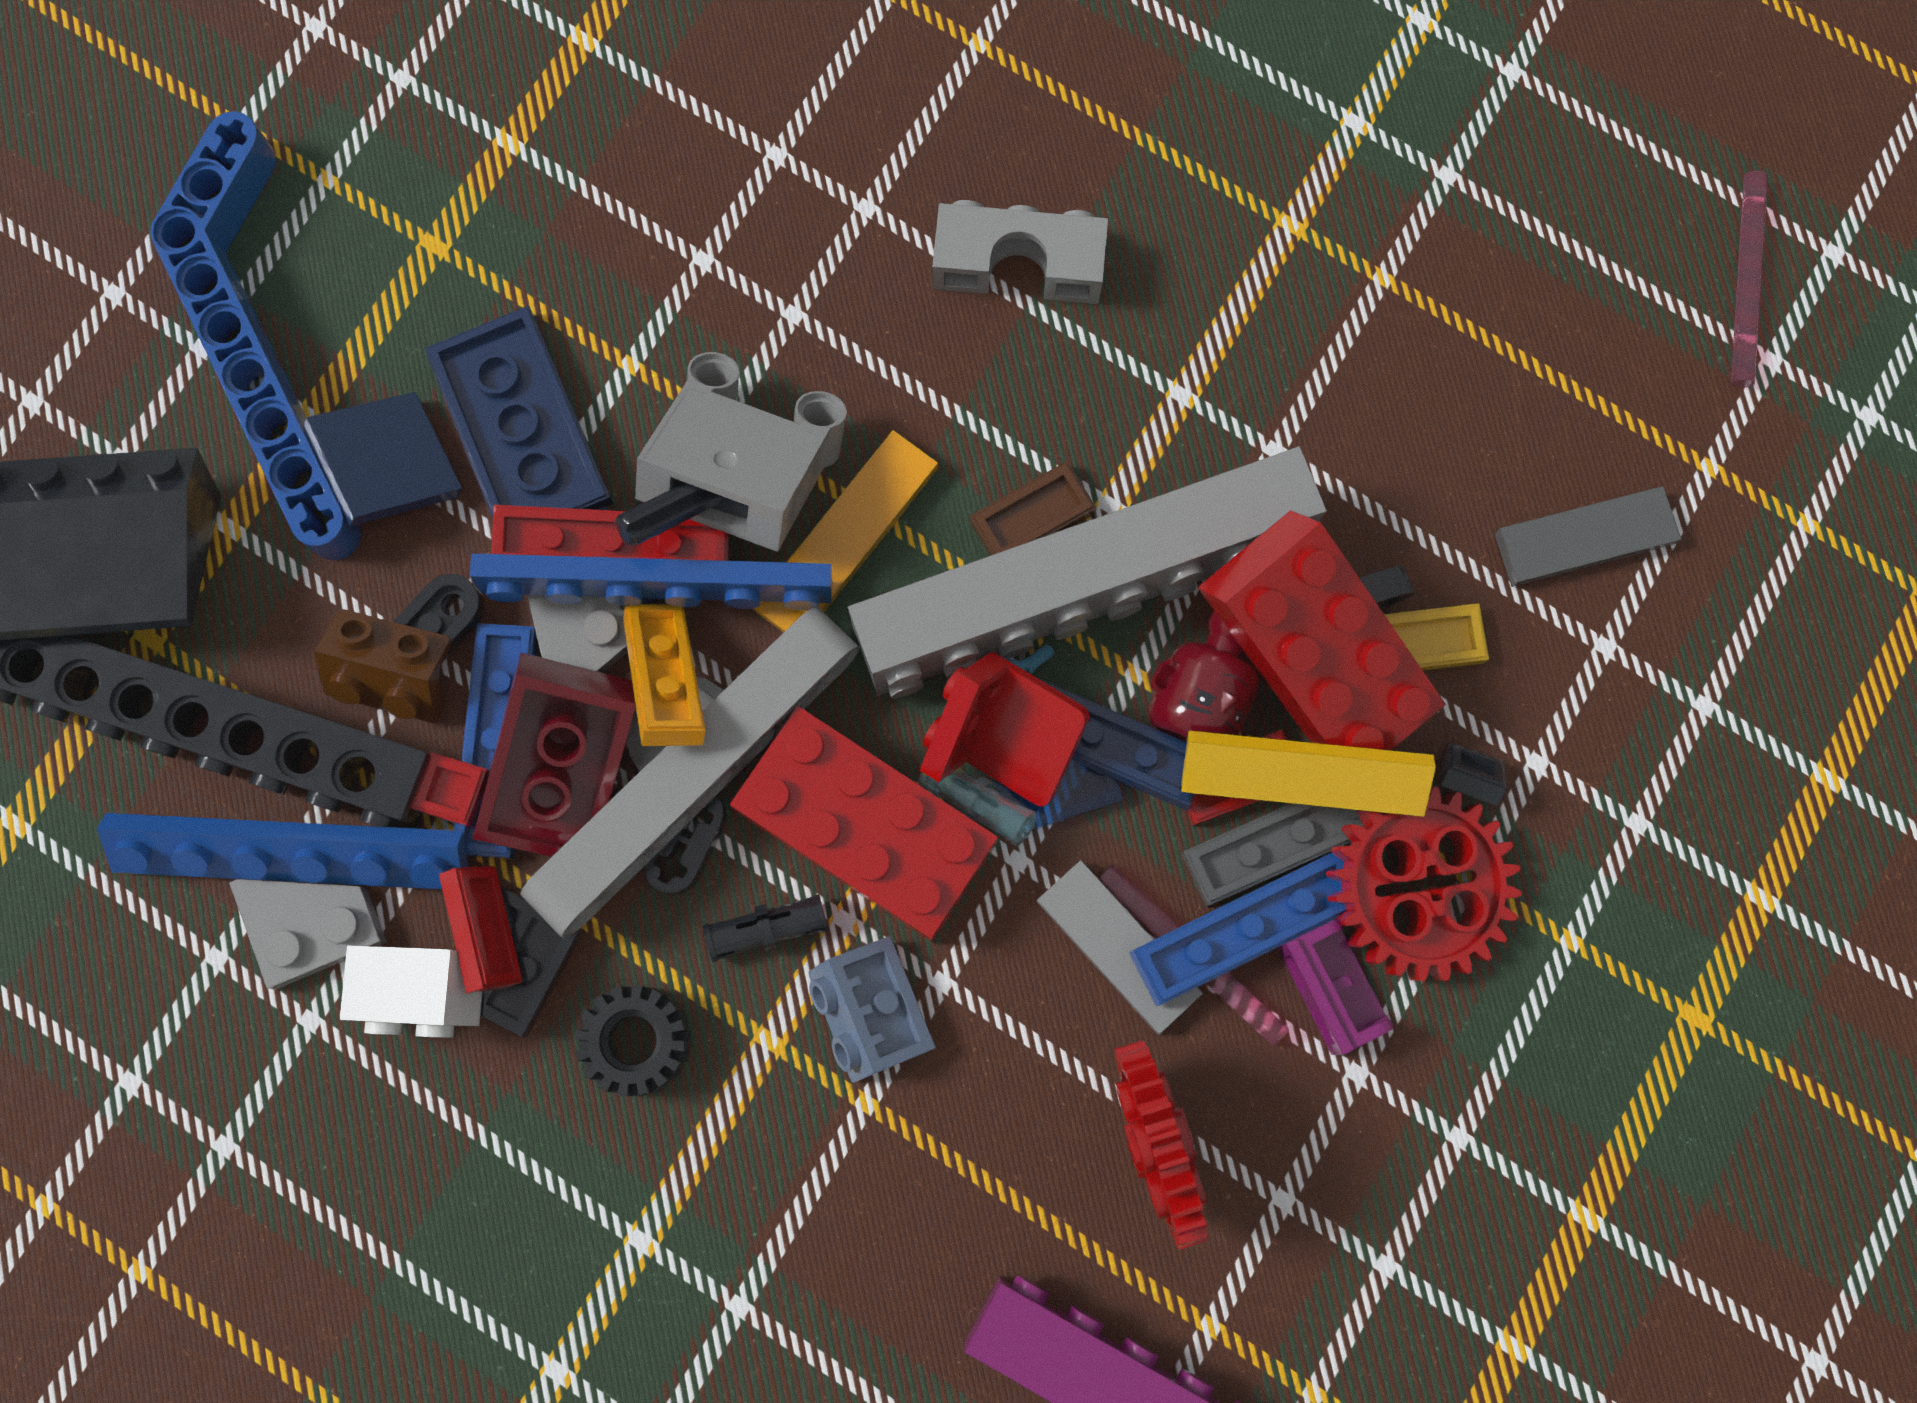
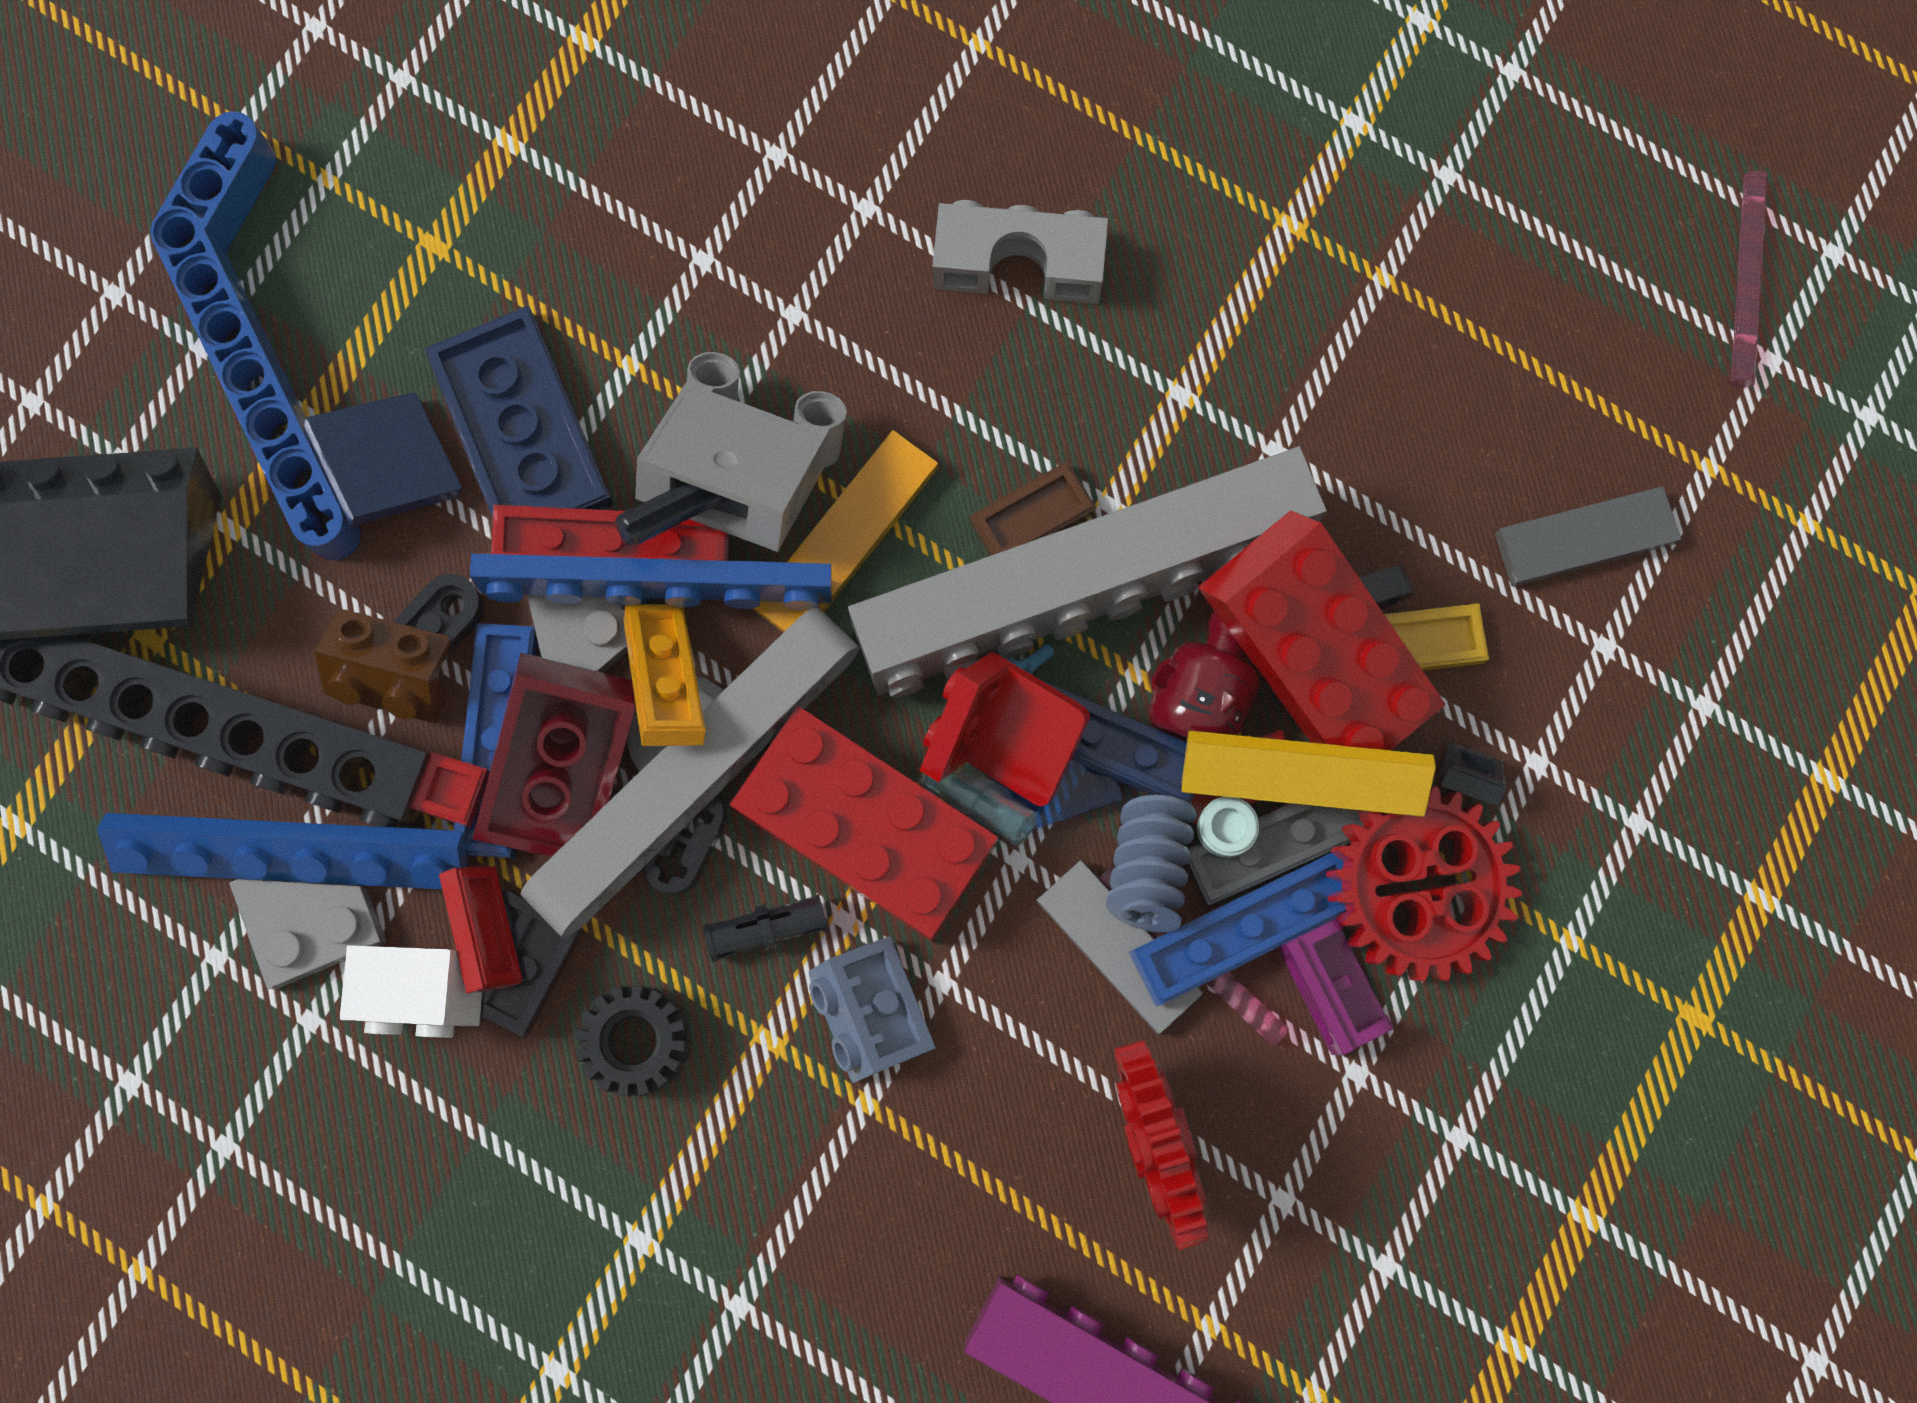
none -> sand blue piece [1106,795,1197,933]
none -> light aqua tile [1197,797,1259,858]

